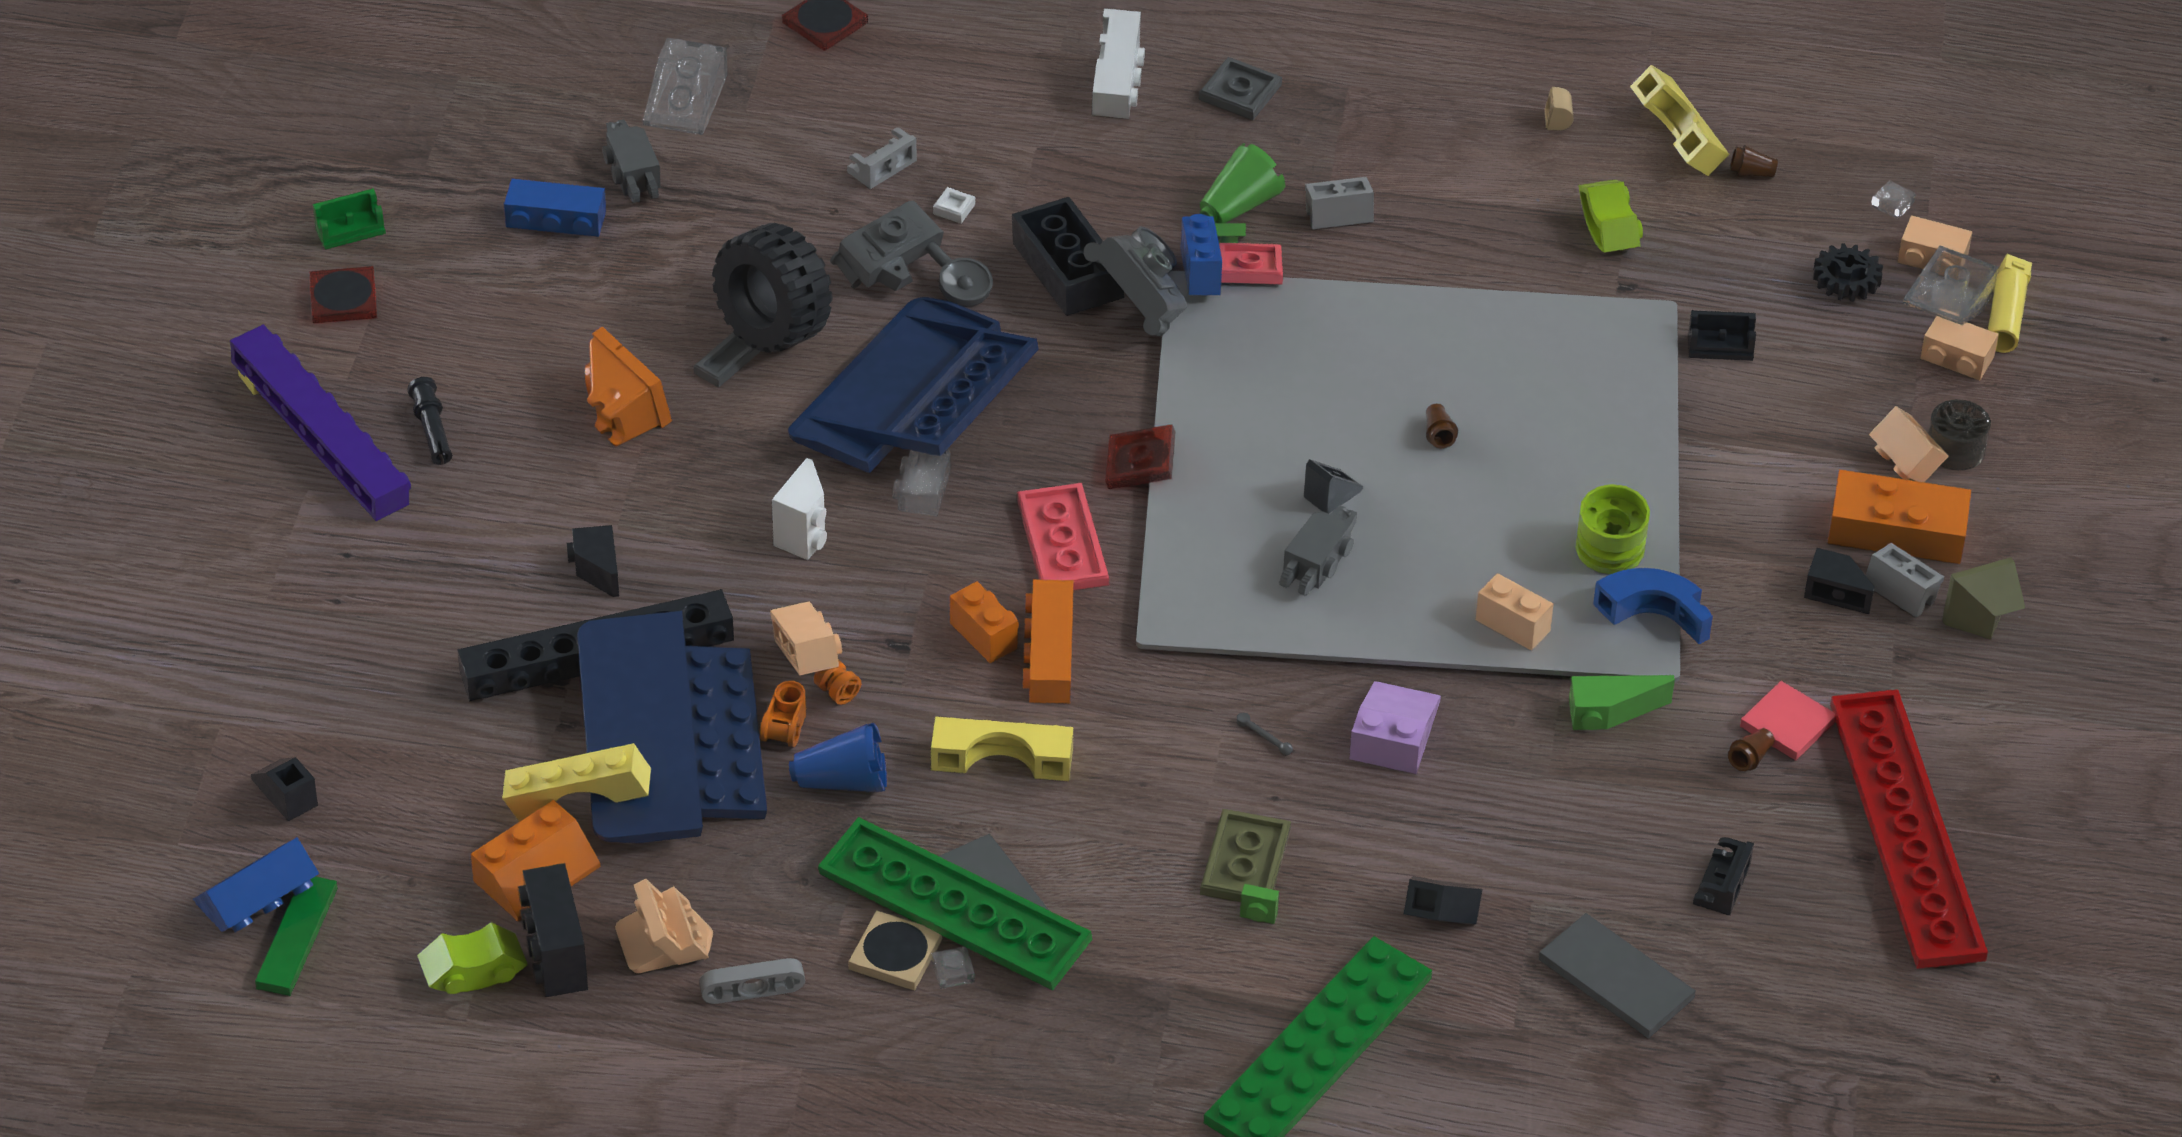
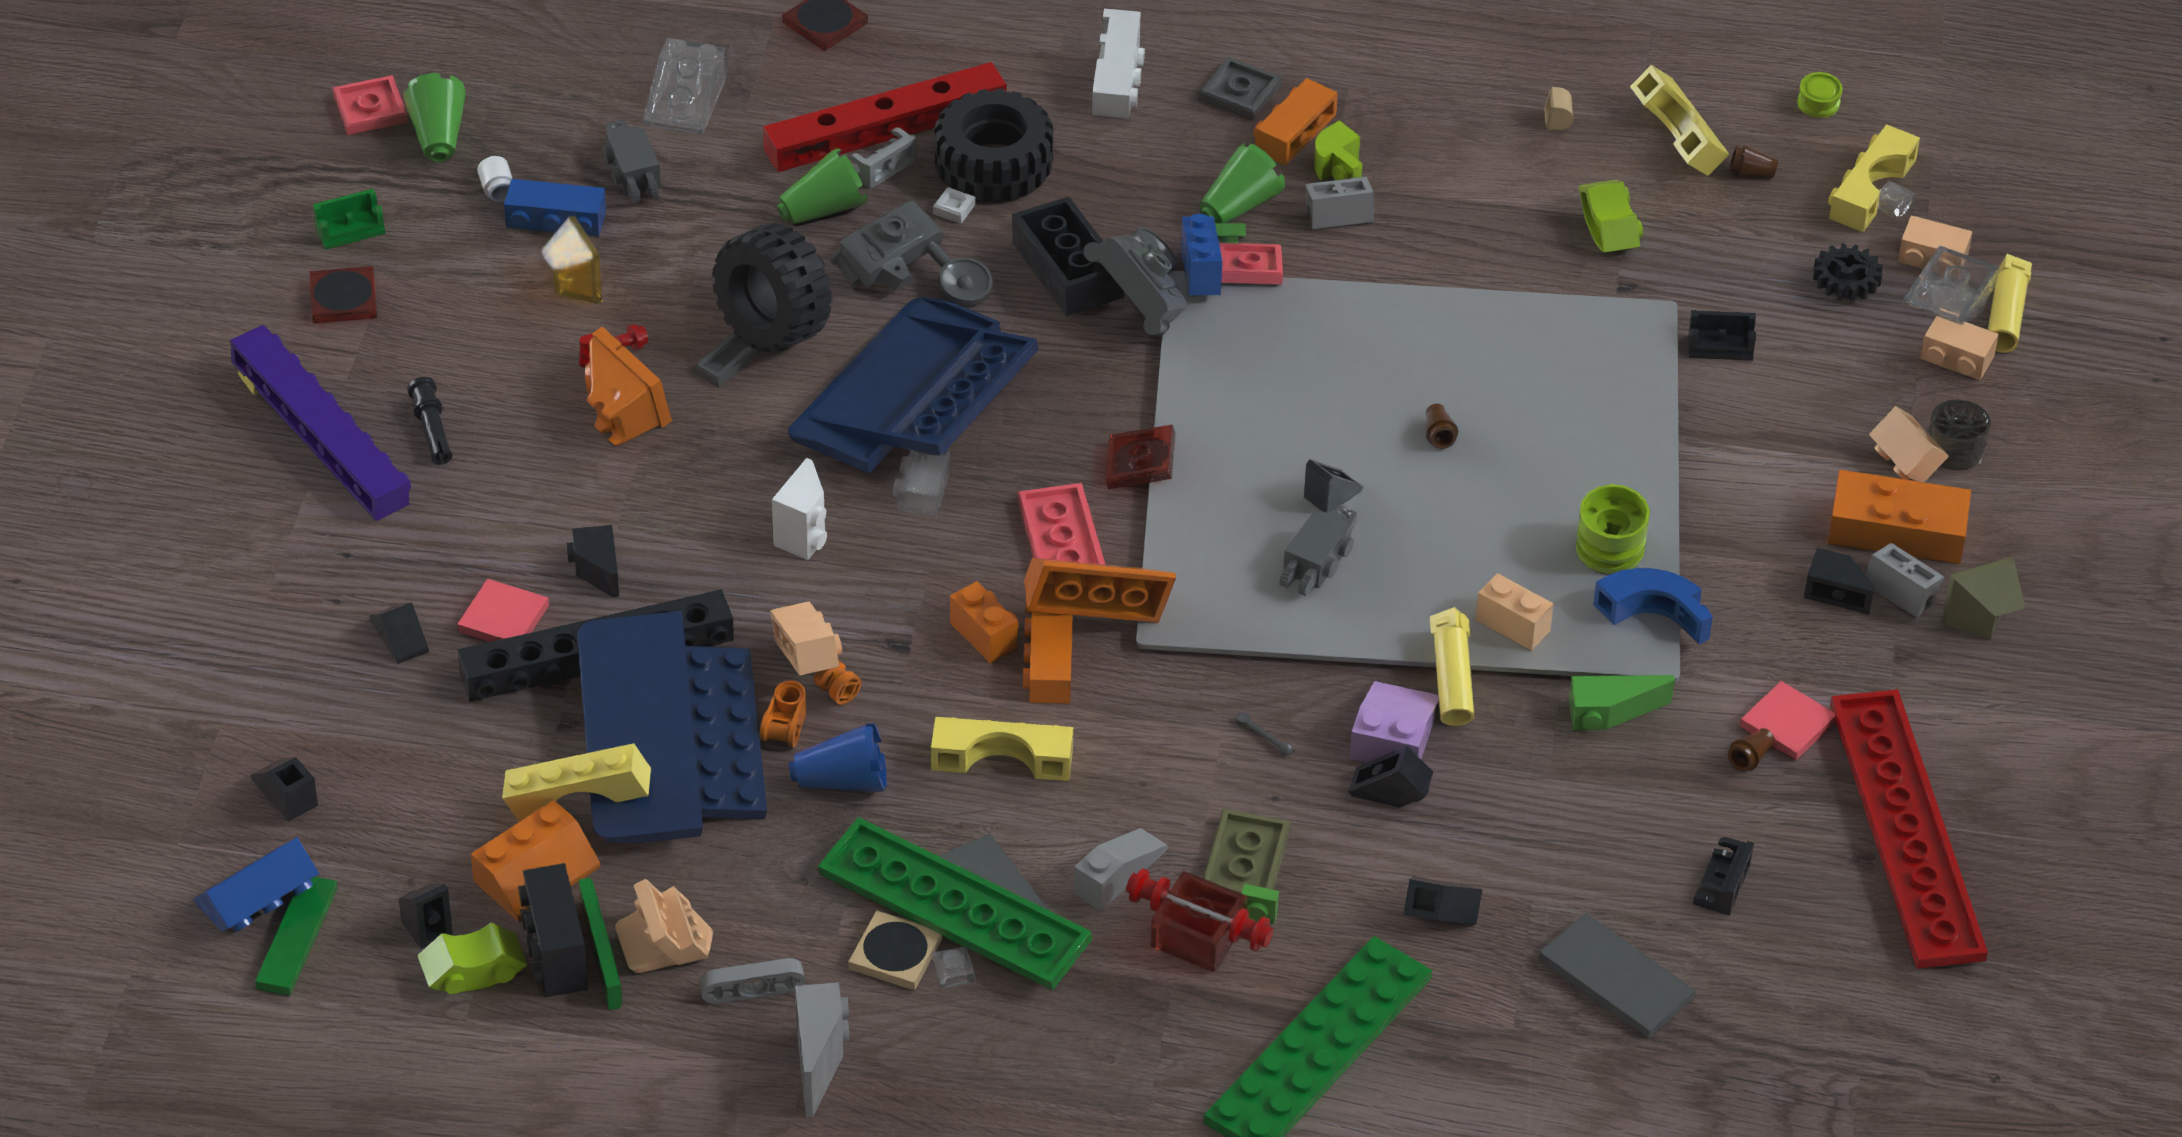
none -> coral tile [332,75,408,135]
none -> black slope [369,602,429,664]
none -> black slope [399,884,453,949]
none -> bright green cone [403,73,466,163]
none -> coral tile [457,578,549,642]
none -> white brick [477,156,513,202]
none -> clear yellow slope [541,216,603,304]
none -> red hinge [578,324,648,368]
none -> green tile [578,877,622,1010]
none -> red piece [763,62,1007,172]
none -> bright green cone [776,148,868,225]
none -> light grey slope [795,982,850,1118]
none -> black tyre [935,89,1054,203]
none -> orange slope [1024,558,1176,623]
none -> light grey slope [1074,828,1168,911]
none -> clear red brick [1126,868,1273,972]
none -> orange brick [1253,78,1338,166]
none -> lime brick [1314,120,1363,181]
none -> black slope [1348,746,1433,807]
none -> light yellow piece [1430,607,1474,726]
none -> lime wheel [1797,72,1843,118]
none -> light yellow arch [1828,124,1920,232]

